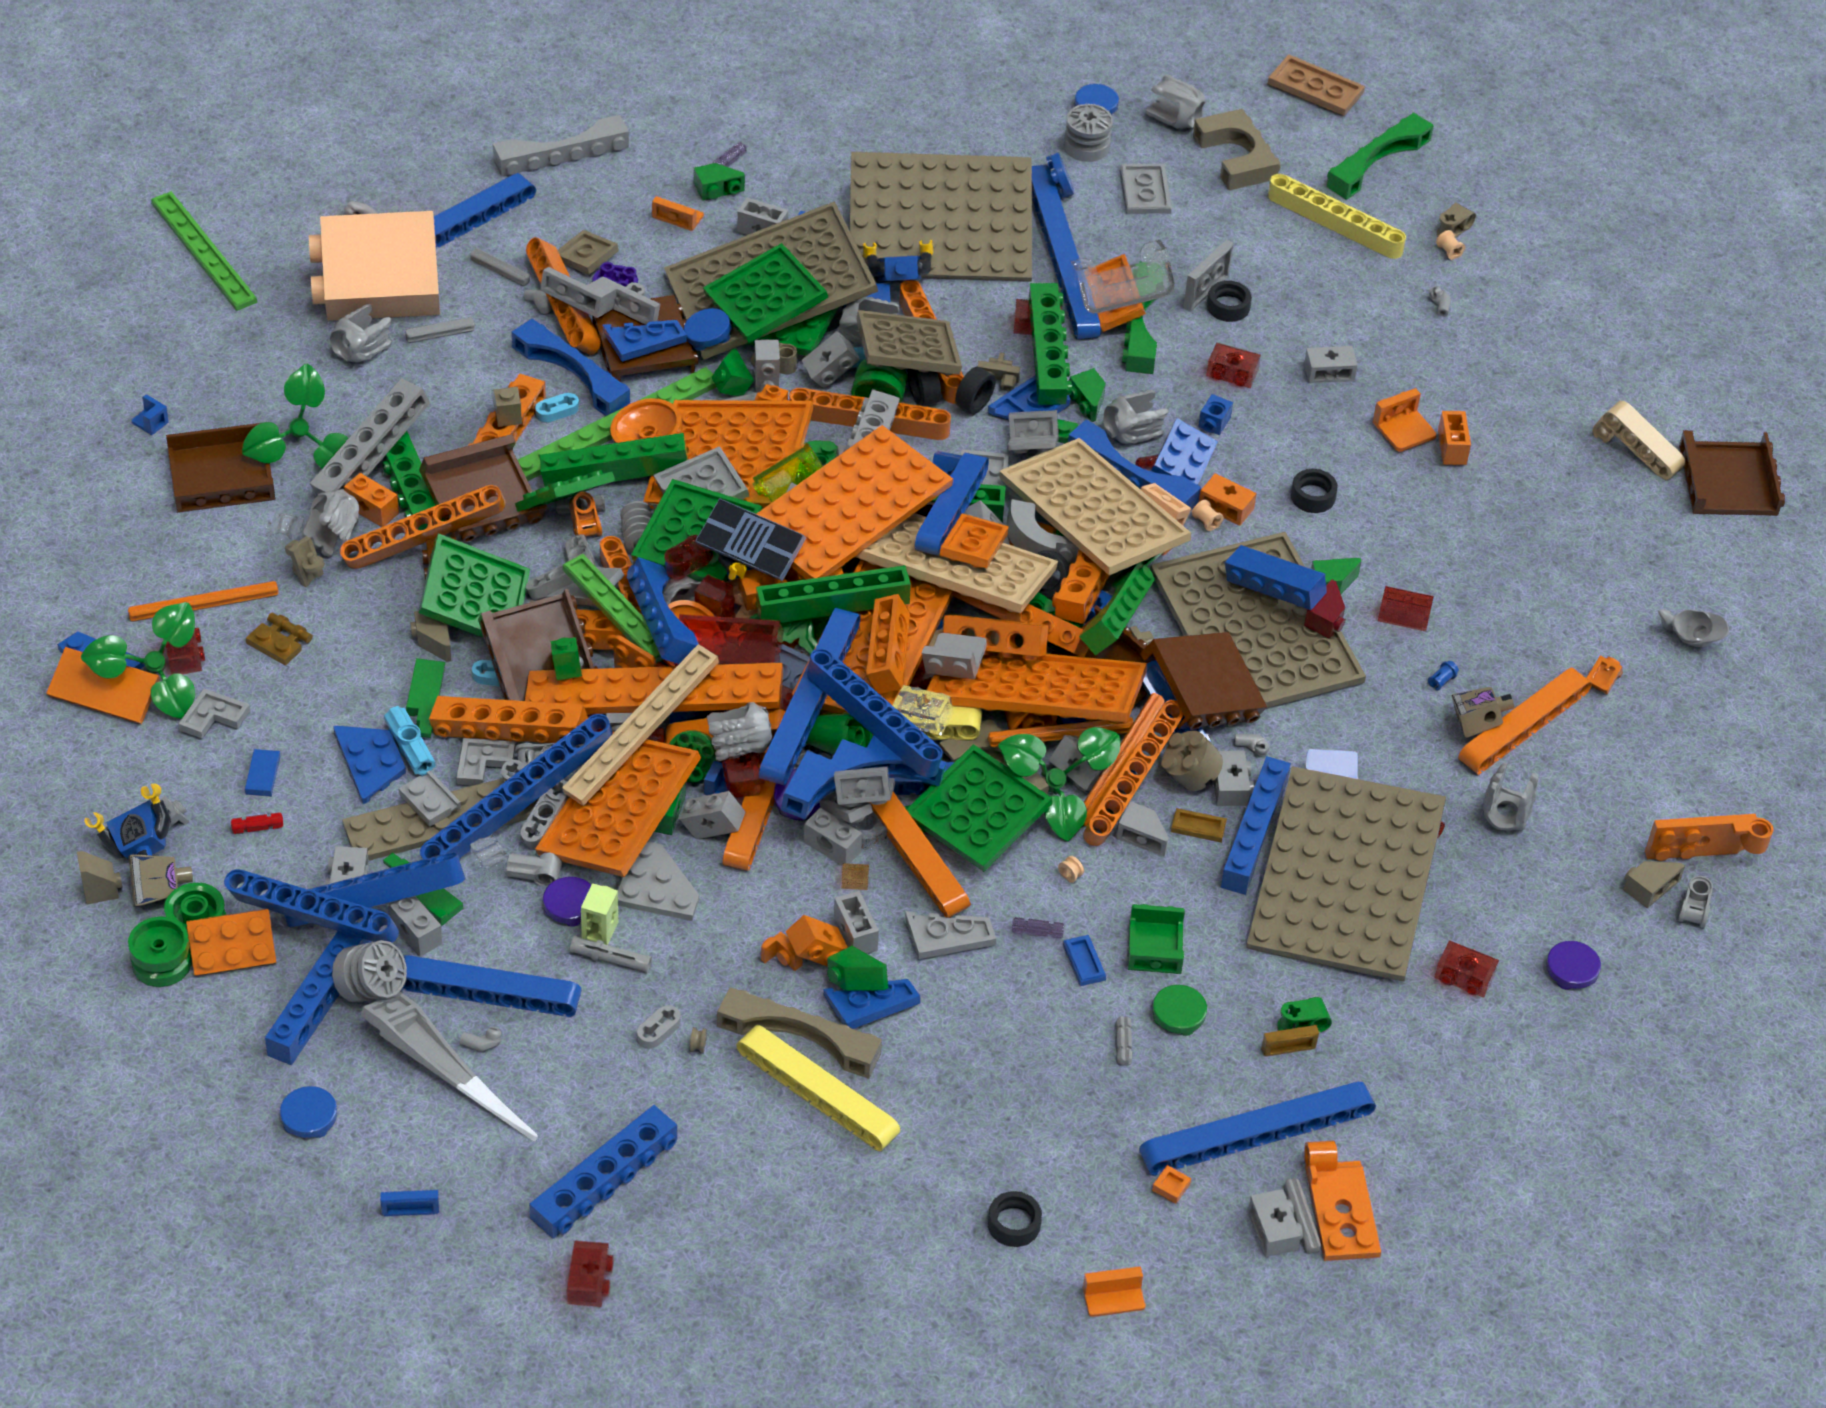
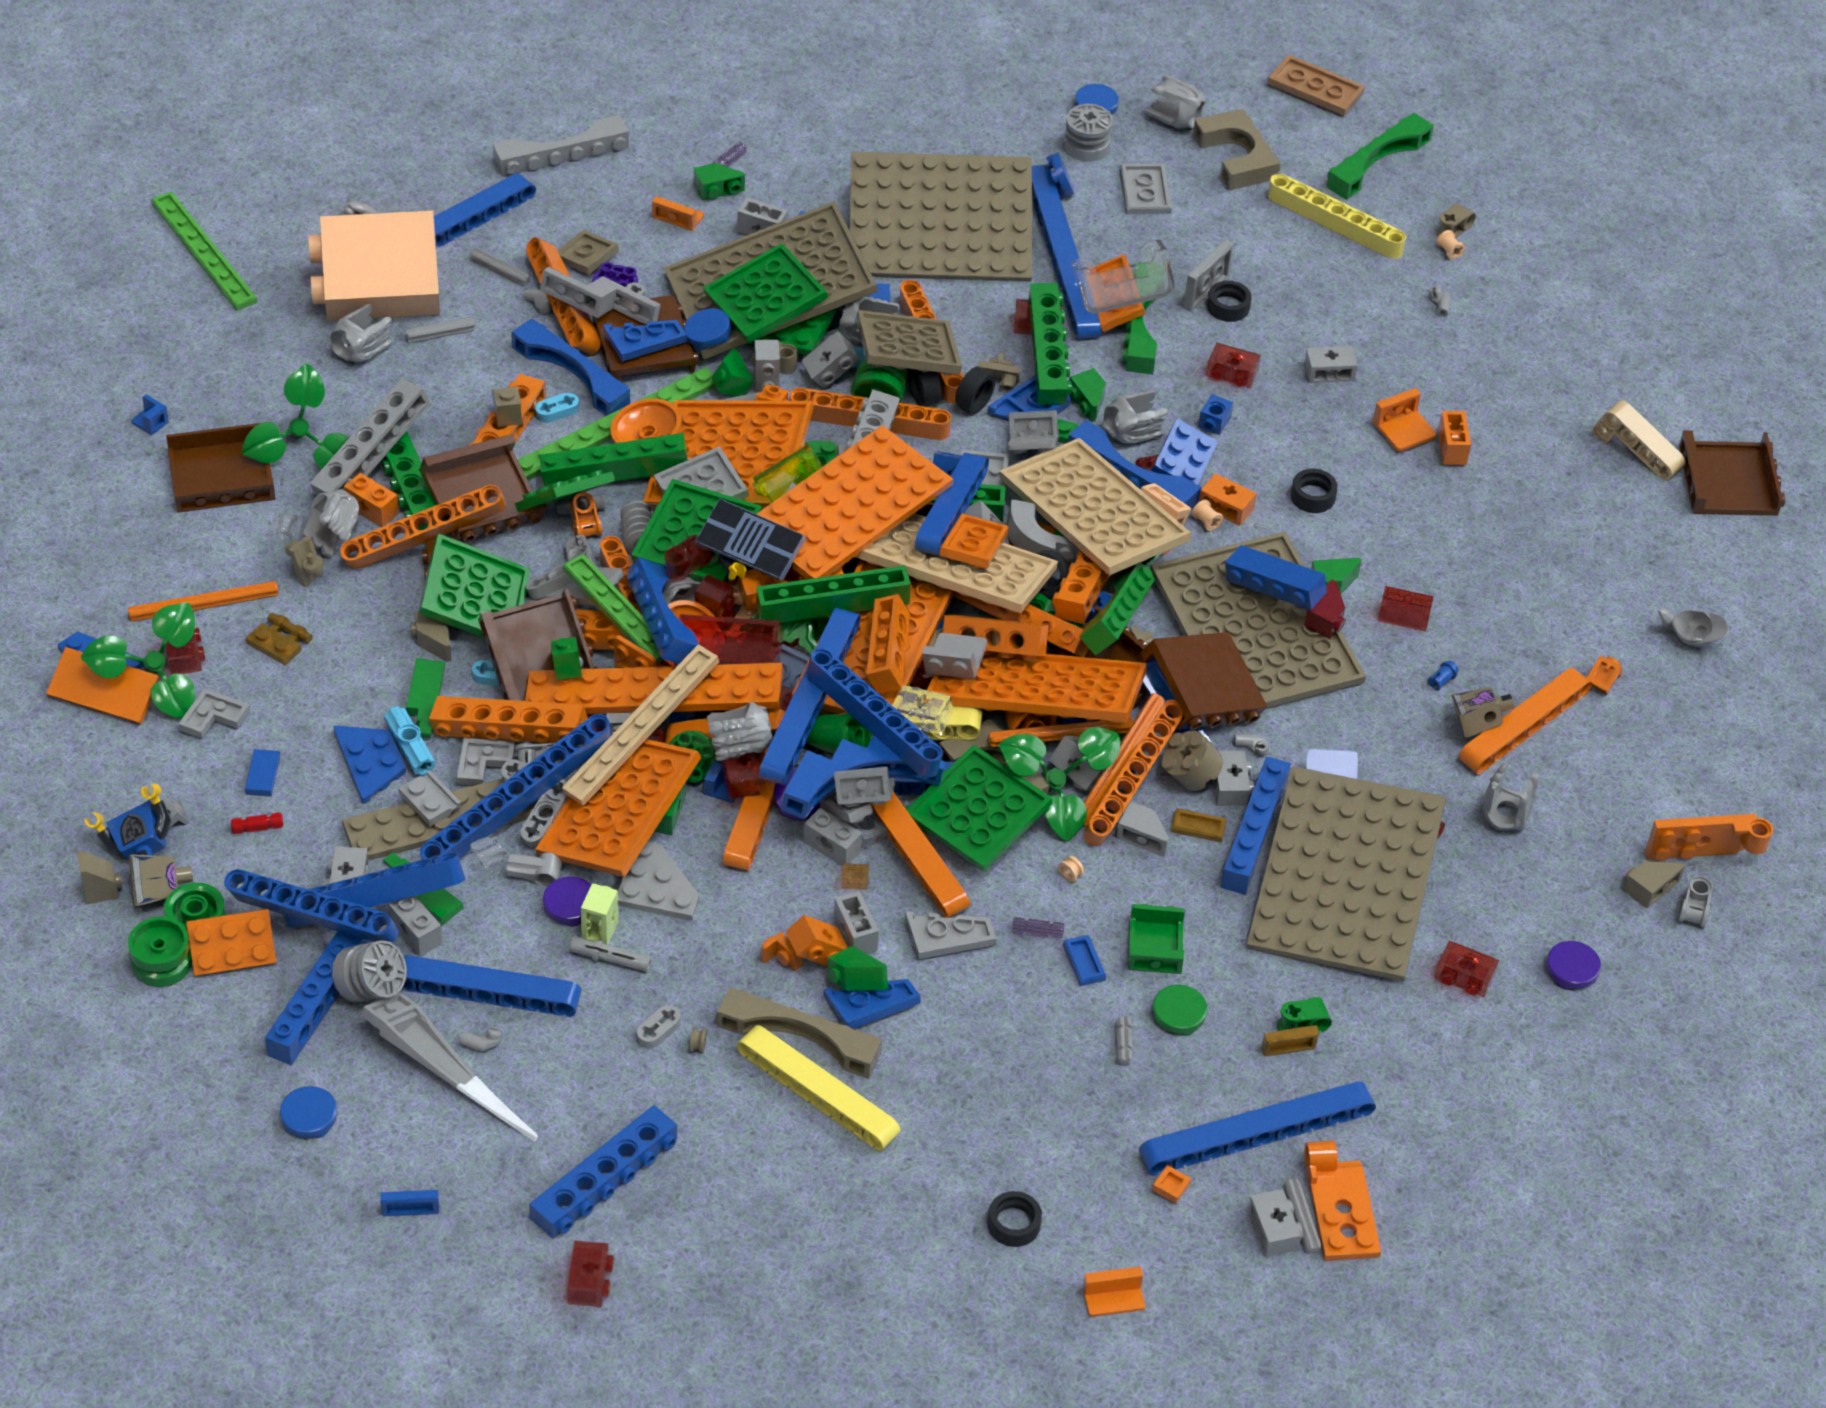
light grey brick [680,791,746,839] -> none
torso [862,240,934,282] -> none

